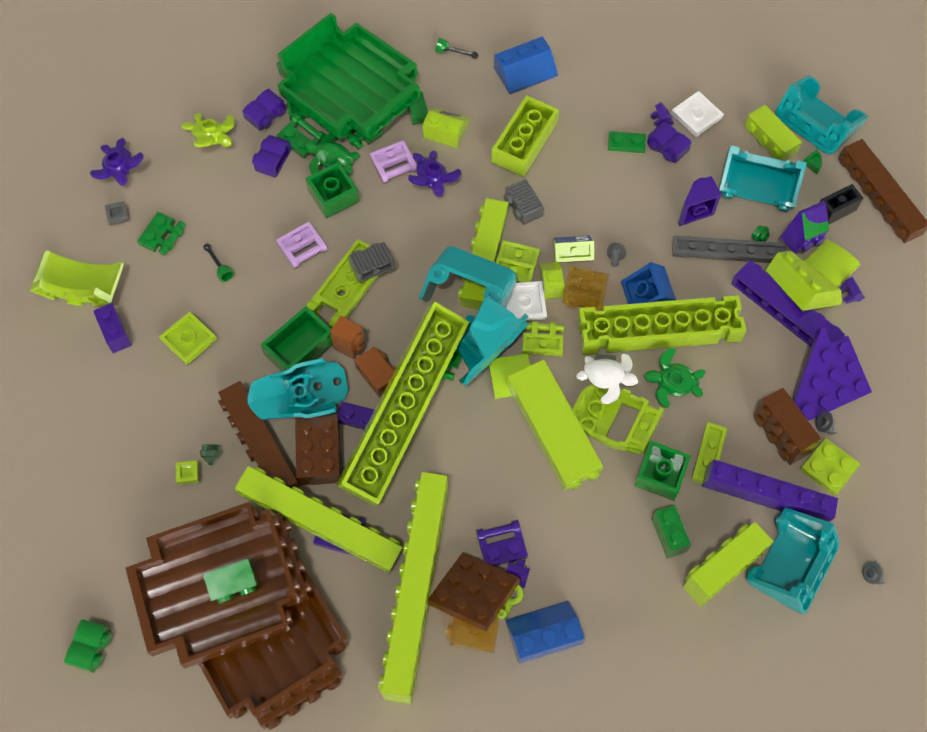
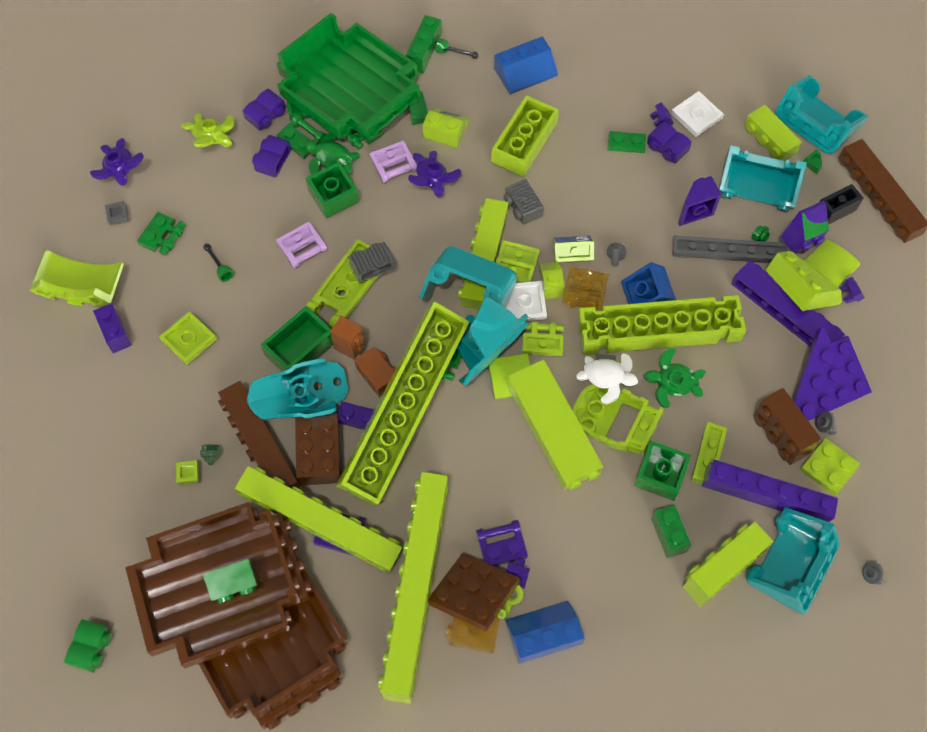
none -> green brick [406,15,442,74]

